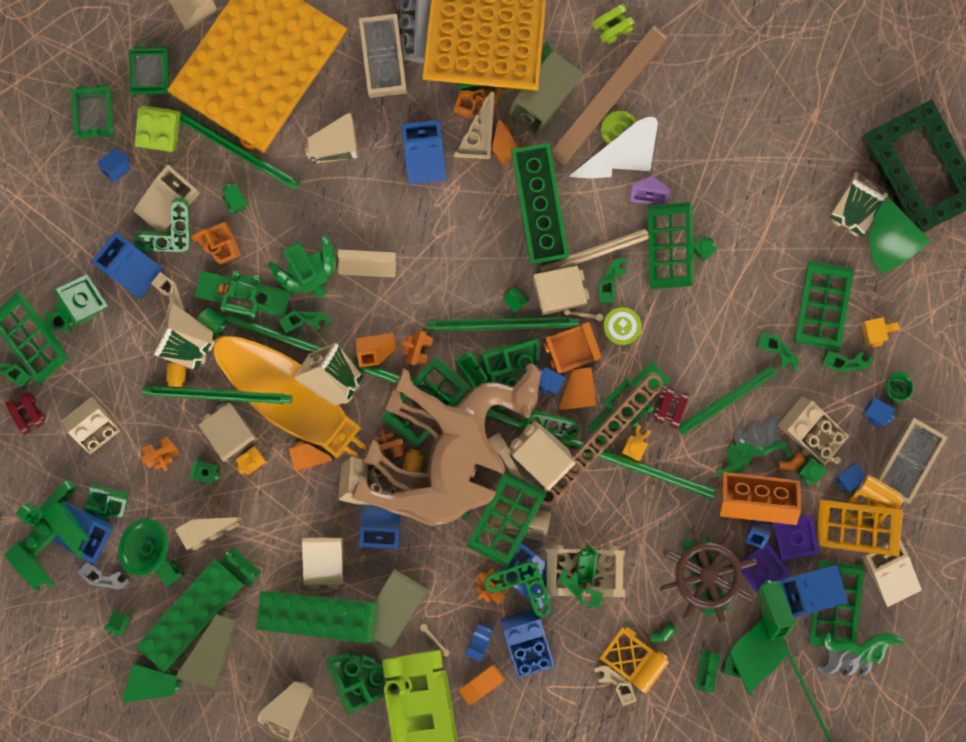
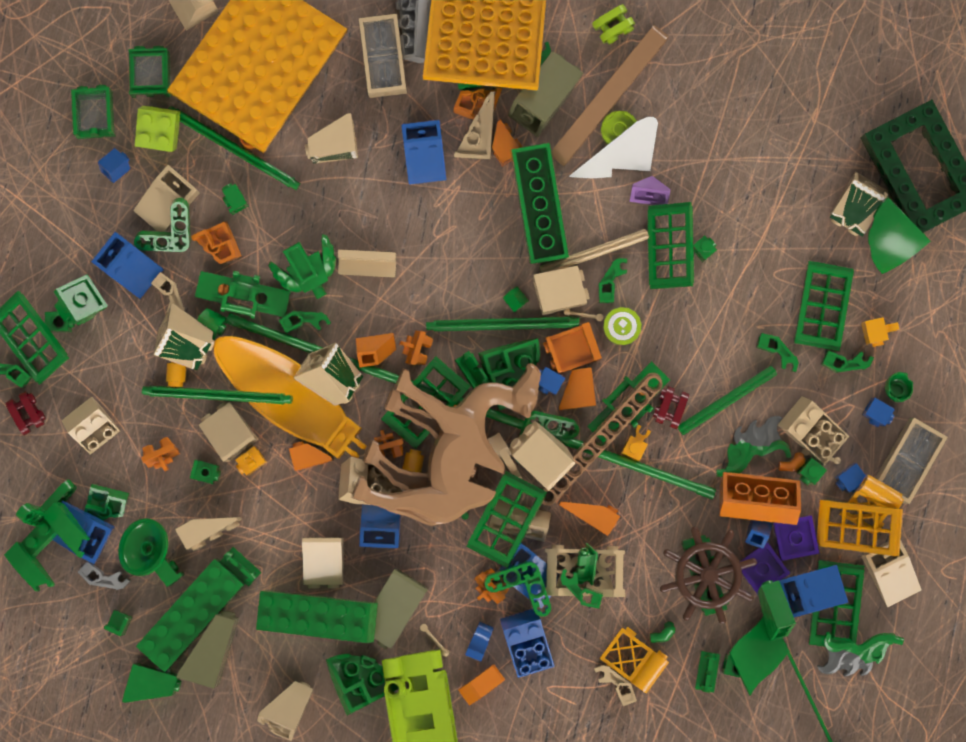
none -> orange slope [558,502,620,536]

